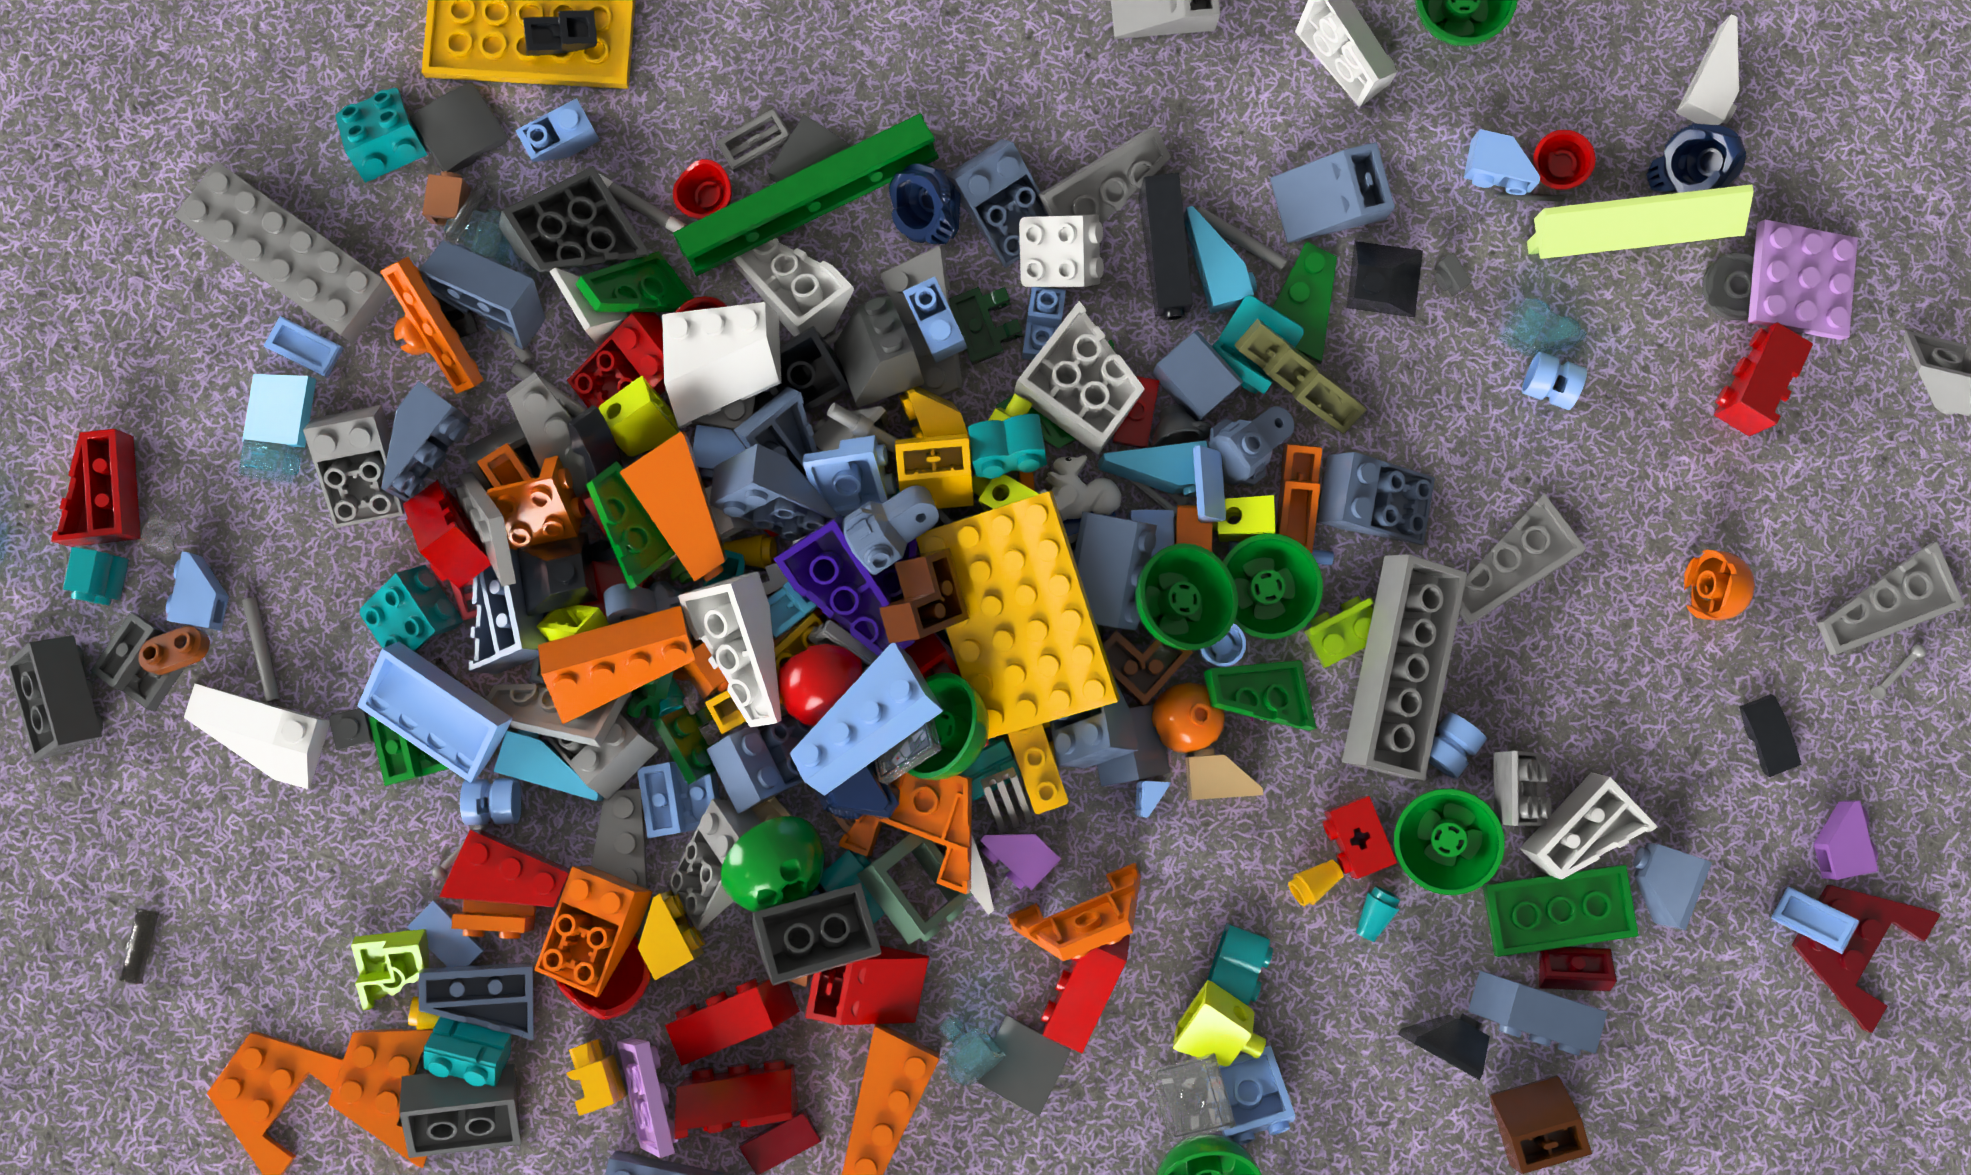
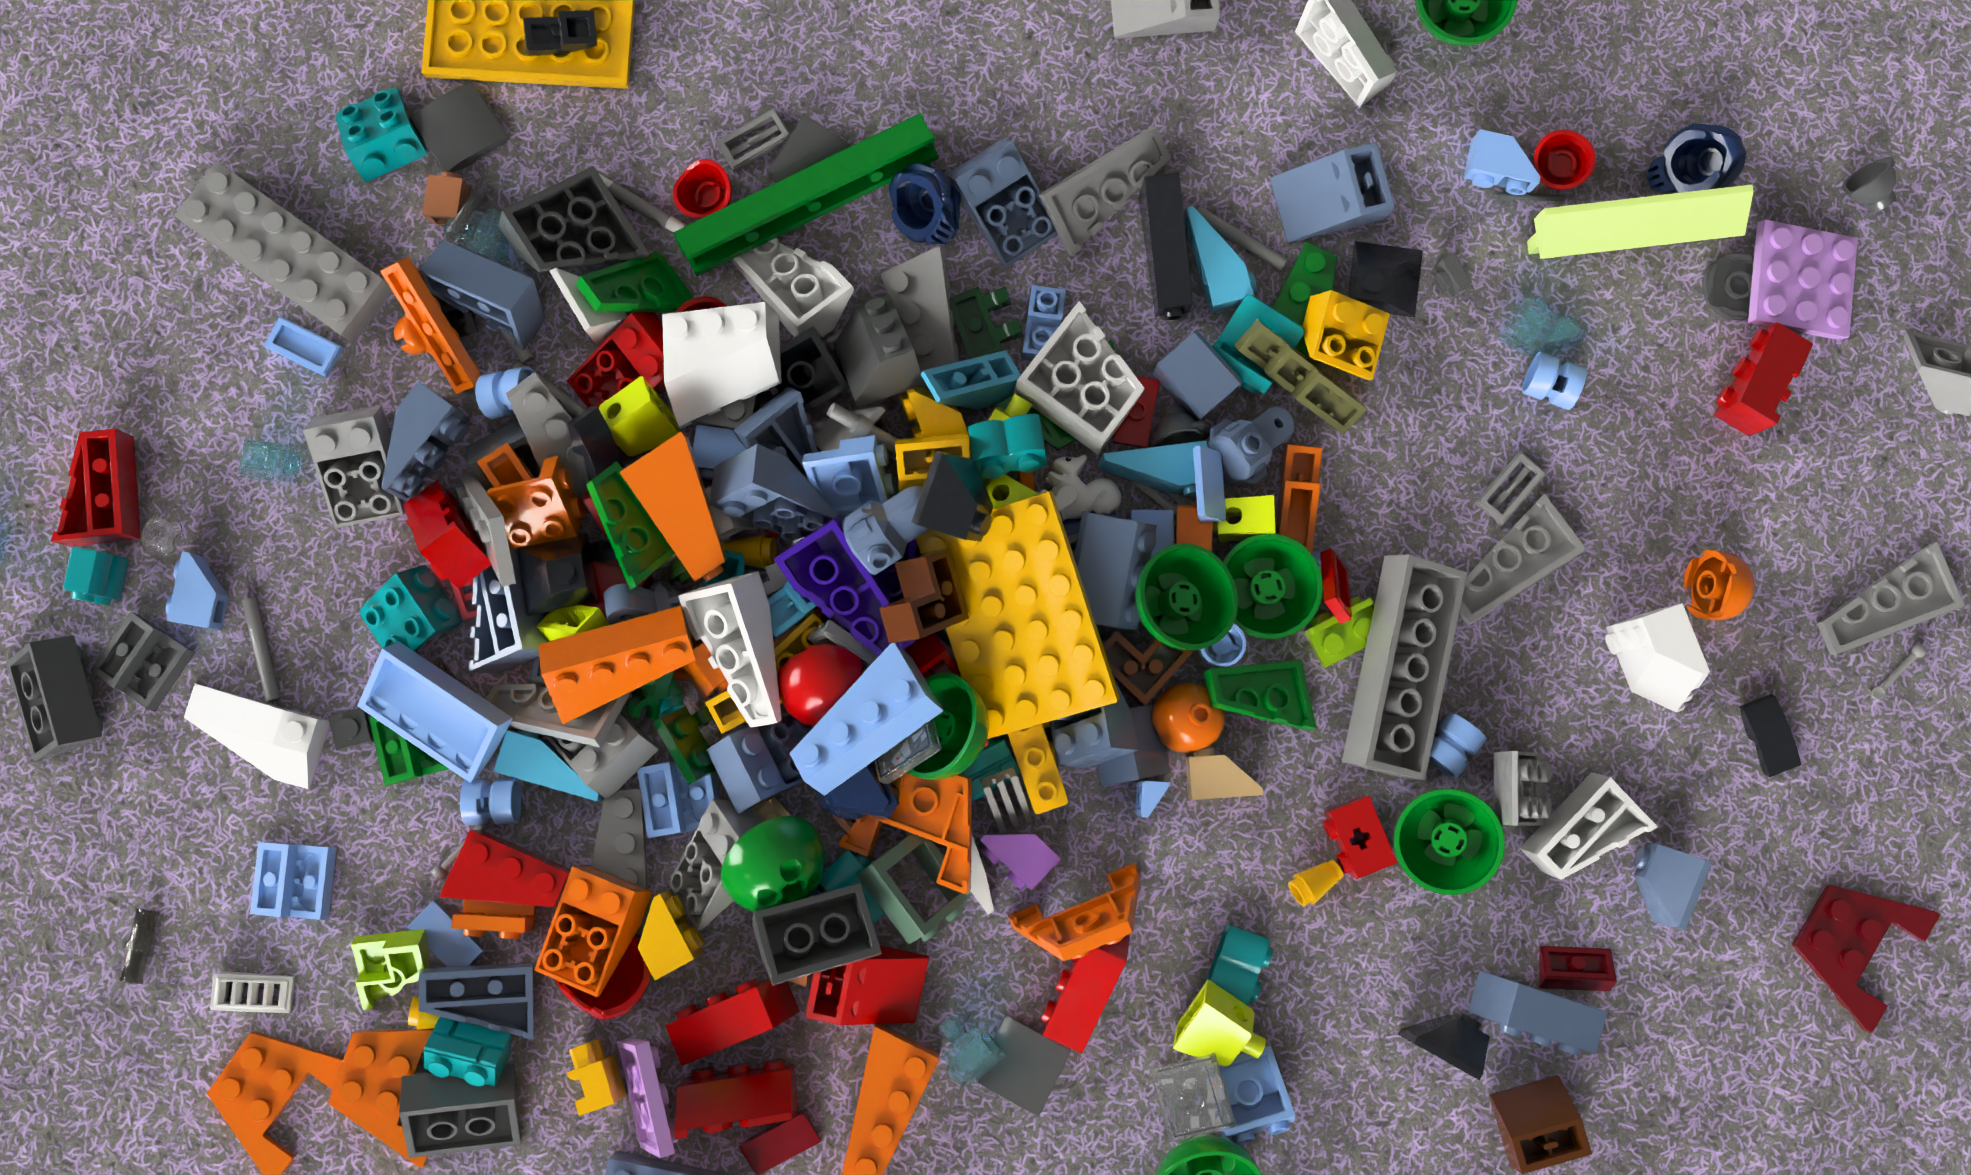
dark orange plate [139,626,210,675] -> none
tile [242,374,316,447] -> none
light blue slope [515,98,600,162] -> none
light blue slope [903,276,967,363] -> none
white bracket [1019,214,1104,287] -> none
sand blue slope [1316,452,1435,545] -> none
teal cone [1356,886,1401,942] -> none
green plate [1483,864,1639,957] -> none
white slope [1676,14,1739,125] -> none
light blue tile [1771,886,1859,954] -> none
medium lavender slope [1814,800,1878,880] -> none
none -> white slope [210,971,295,1013]
none -> light blue slope [250,842,337,920]
none -> light blue wheel [475,366,535,419]
none -> black slope [911,451,993,542]
none -> medium azure slope [920,350,1021,409]
none -> yellow slope [1302,290,1390,380]
none -> red tile [1320,548,1352,624]
none -> light grey tile [1474,451,1547,526]
none -> white wedge [1605,603,1710,713]
none -> dark grey piece [1842,157,1896,212]

